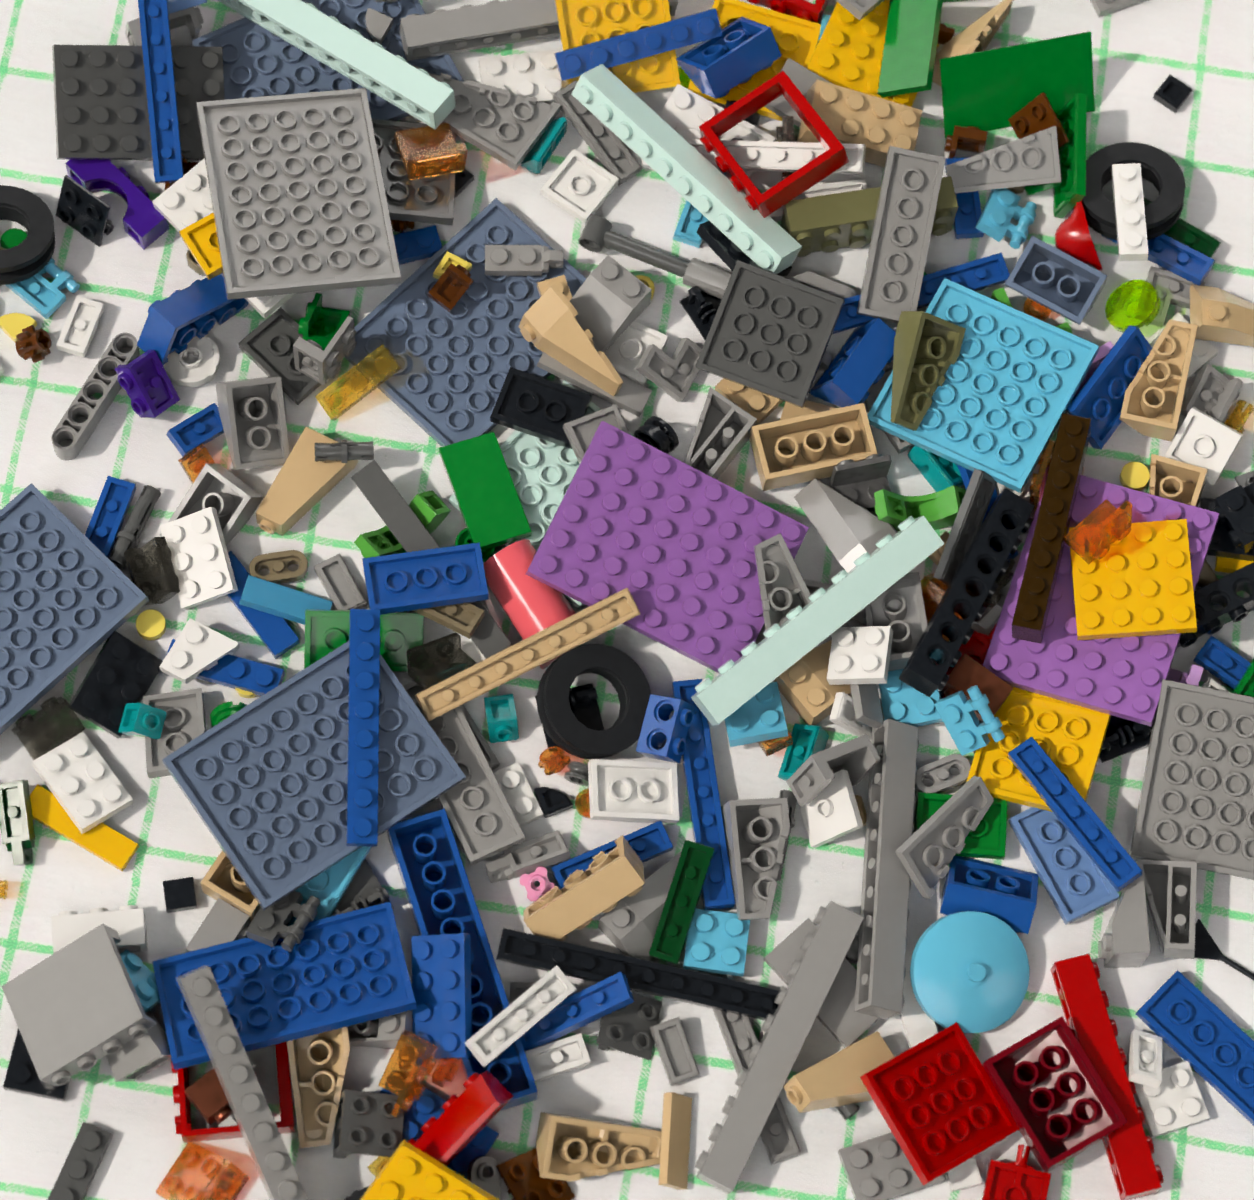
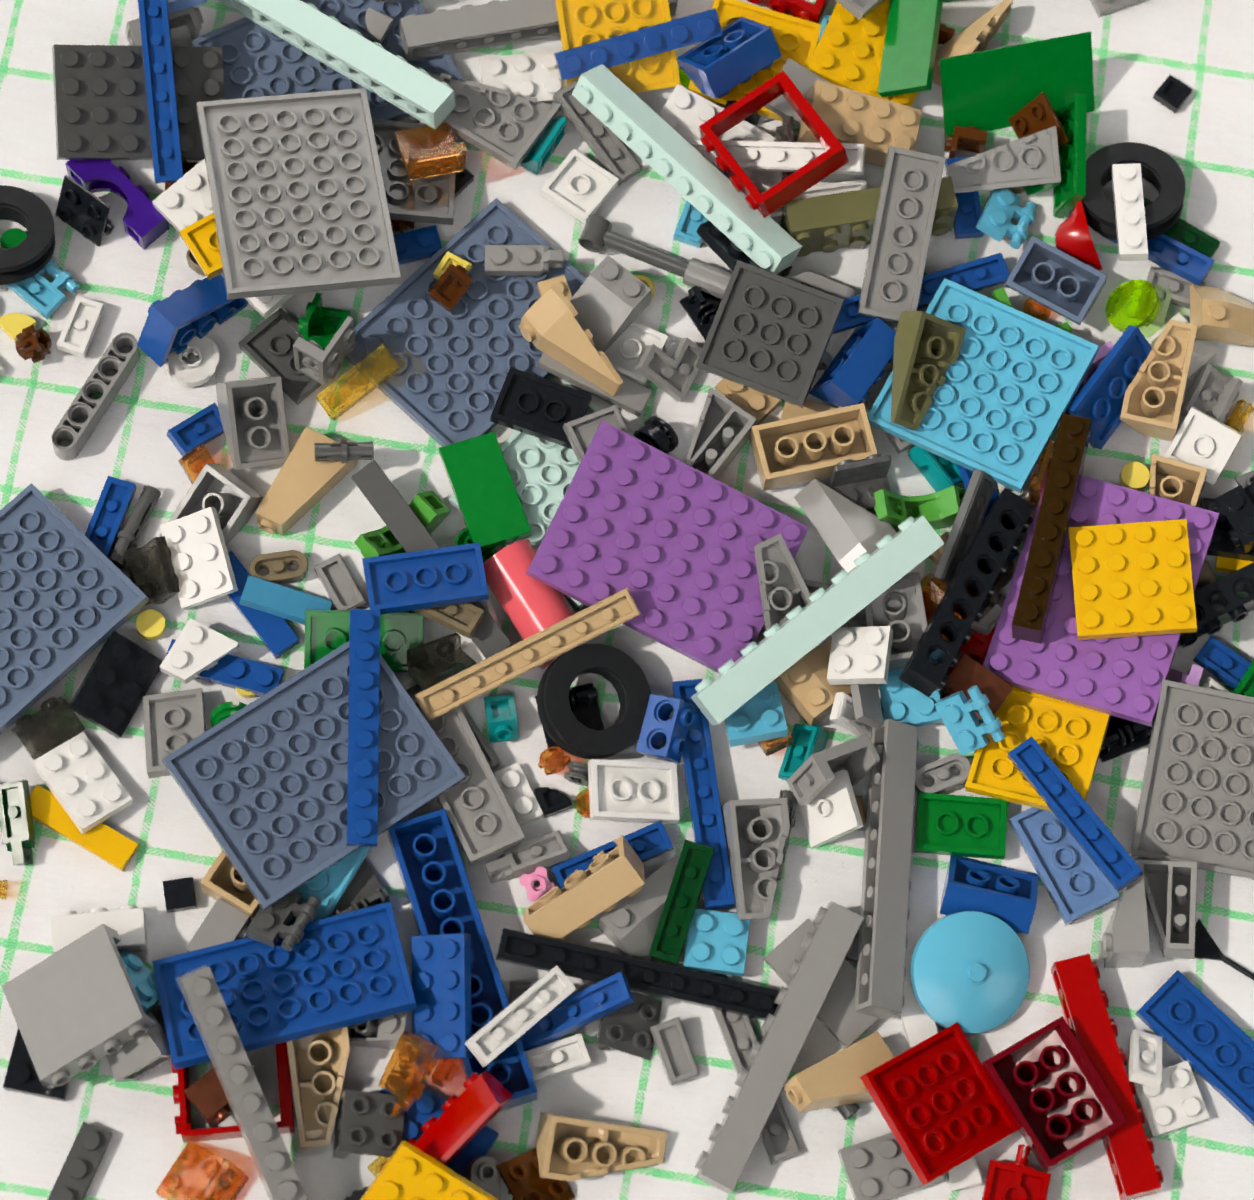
dark purple bracket [115,350,180,418] -> none
teal bracket [118,703,167,740] -> none
tan tile [659,1092,692,1190] -> none
light grey wing [895,776,994,899] -> none
clear orange bracket [1064,499,1132,564] -> none

